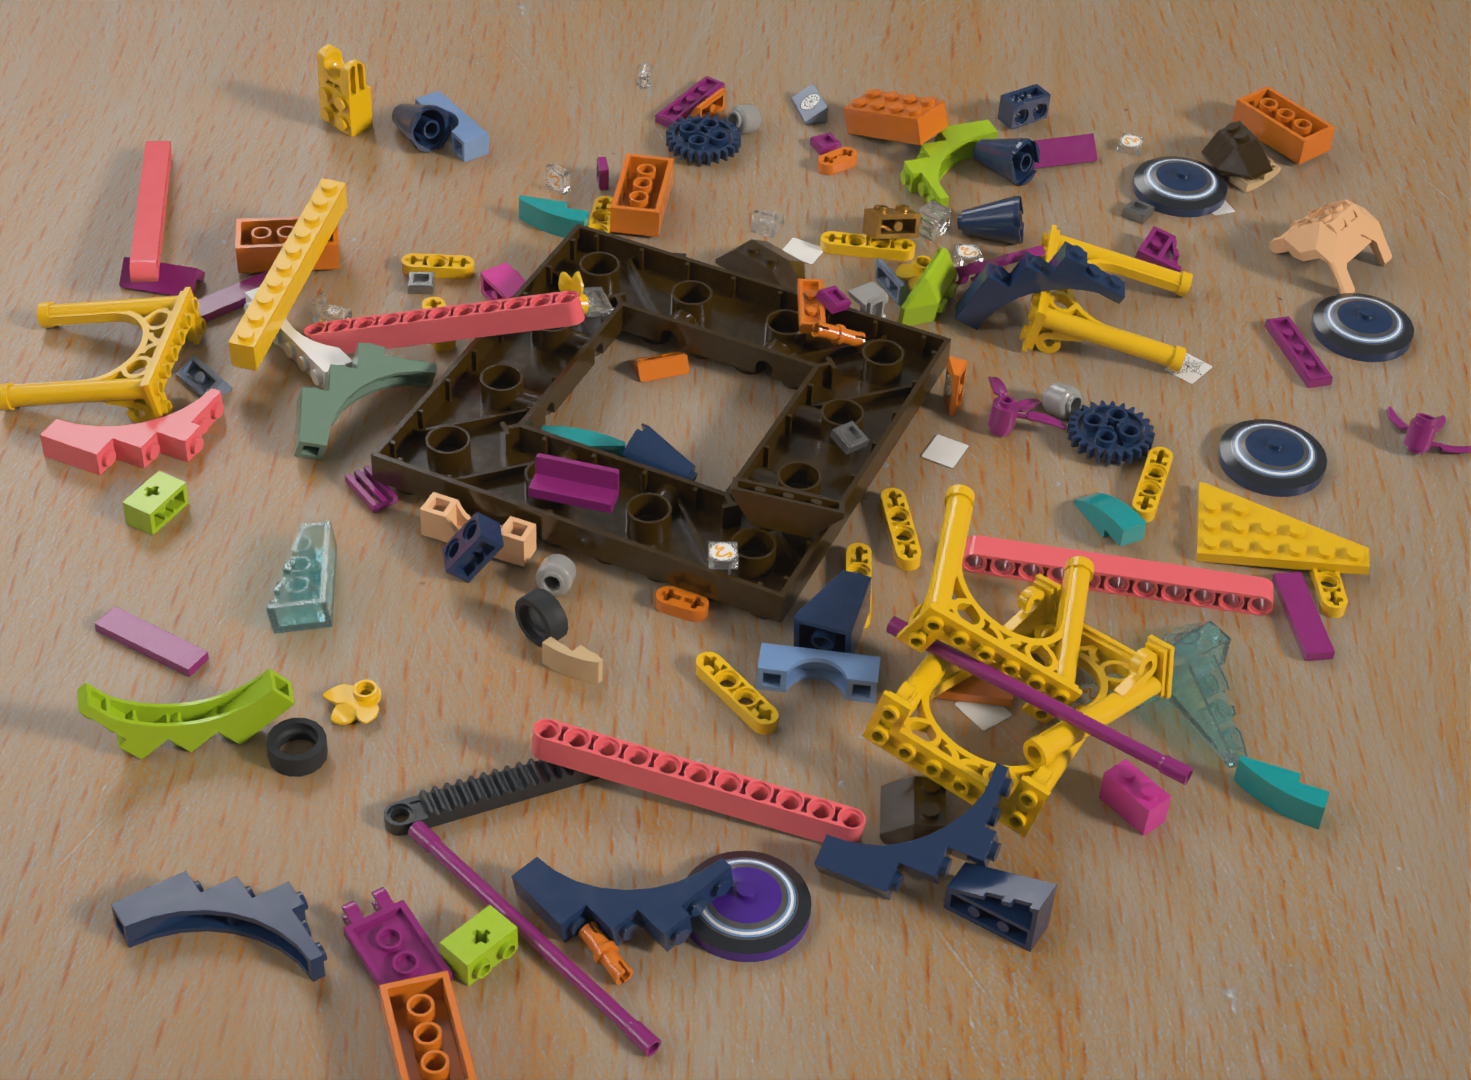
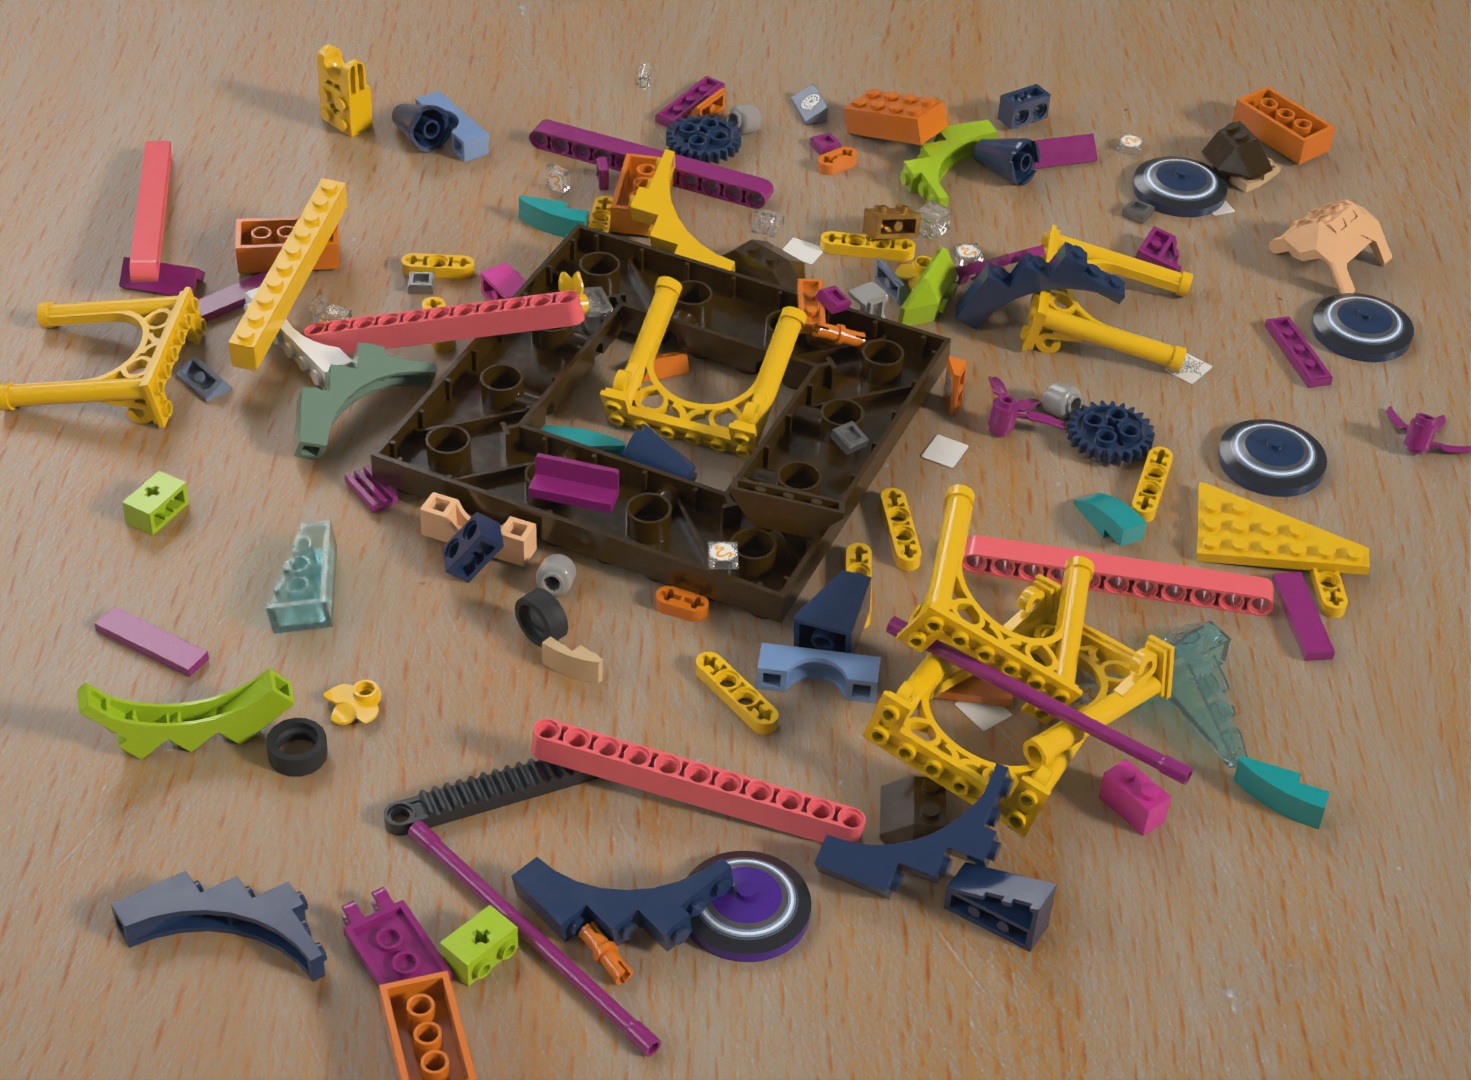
coral arch [40,388,224,475] -> none
dark blue cone [957,196,1024,245] -> none
none -> magenta beam [529,119,774,209]
none -> yellow arch [600,276,807,459]
none -> yellow arch [628,149,735,272]

